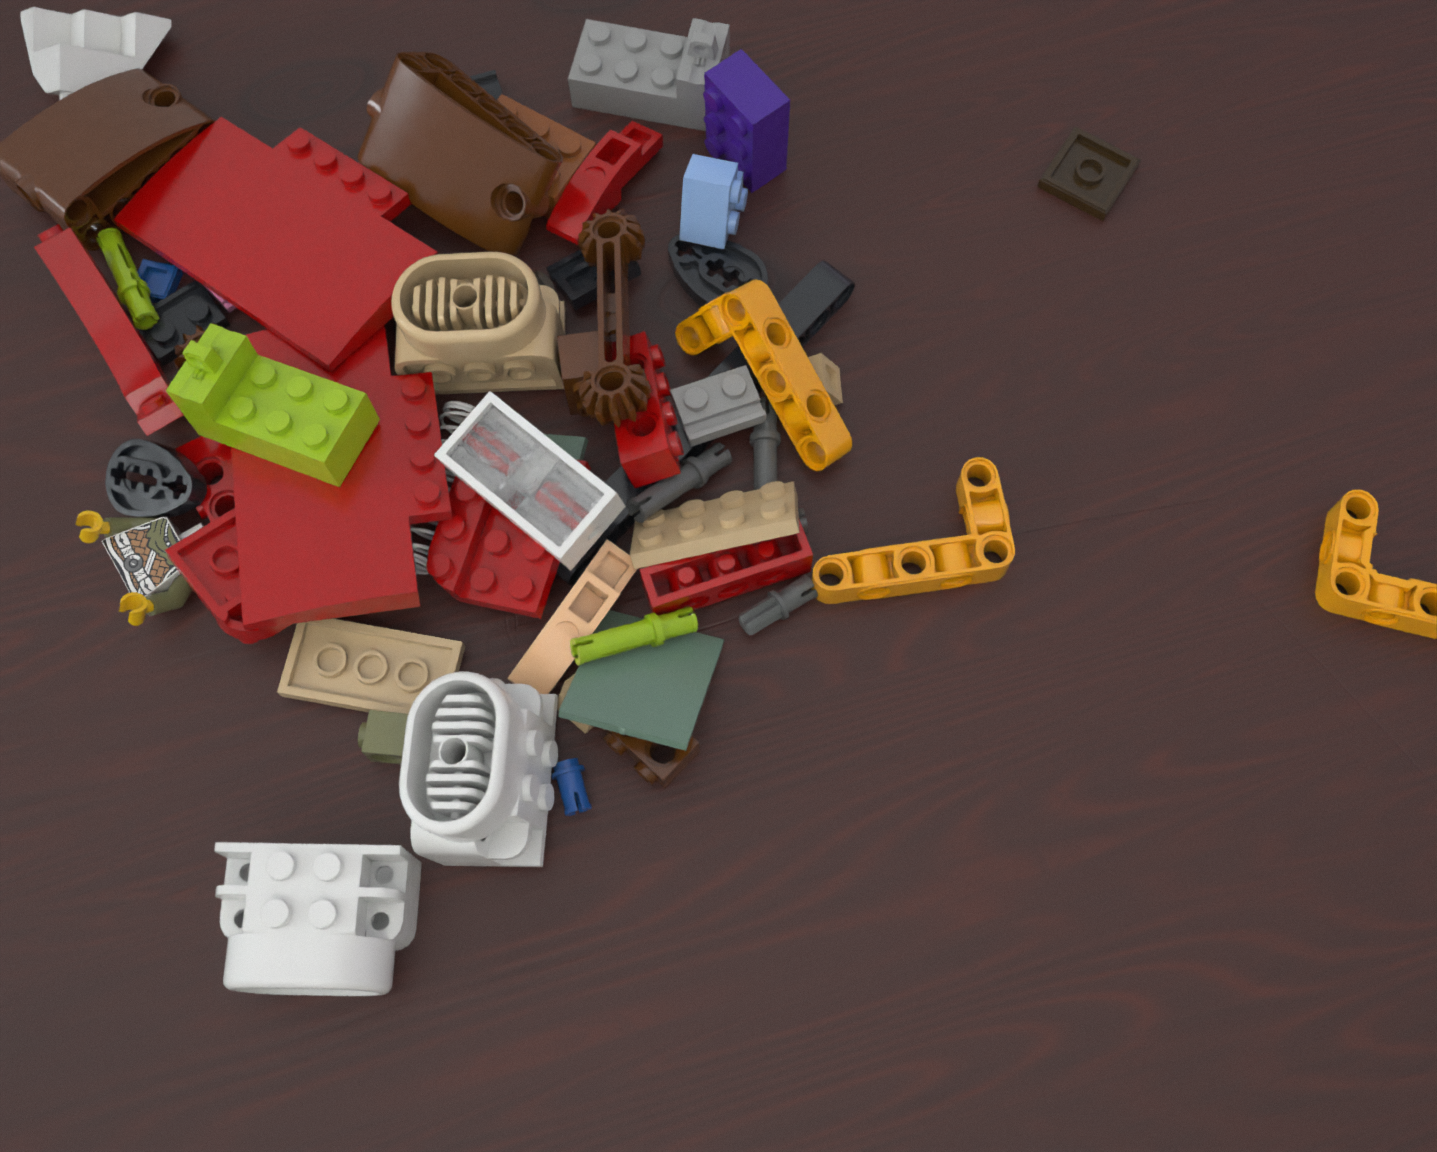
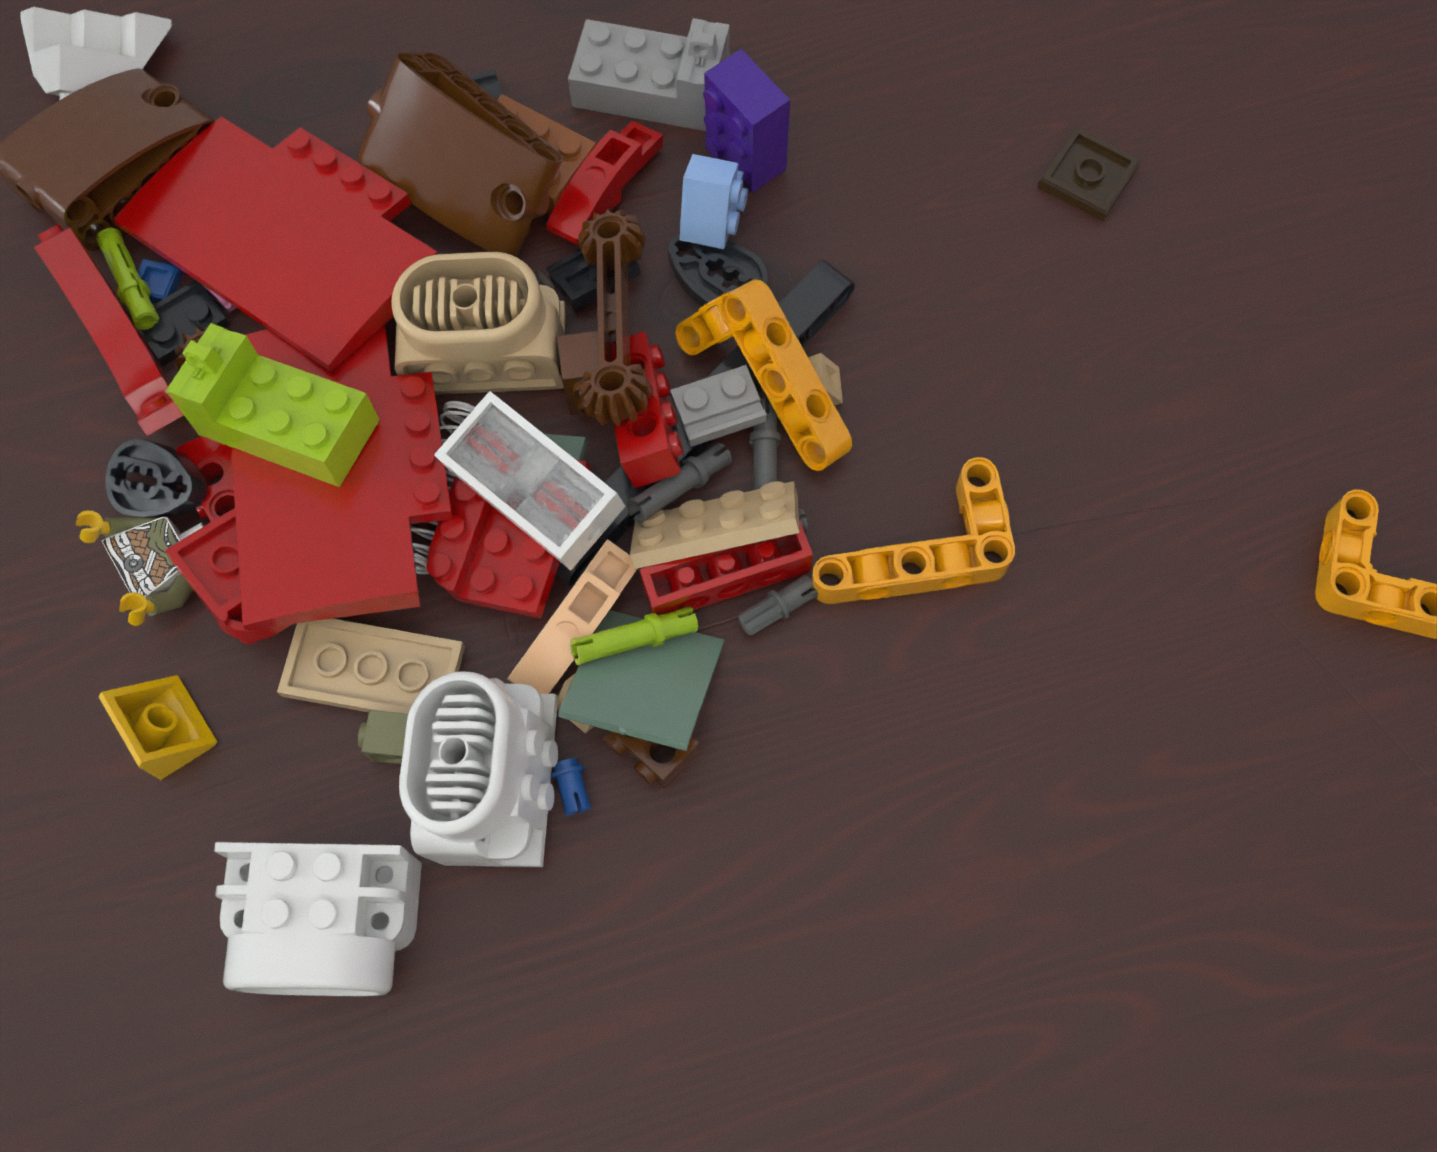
none -> yellow slope [99,675,217,780]

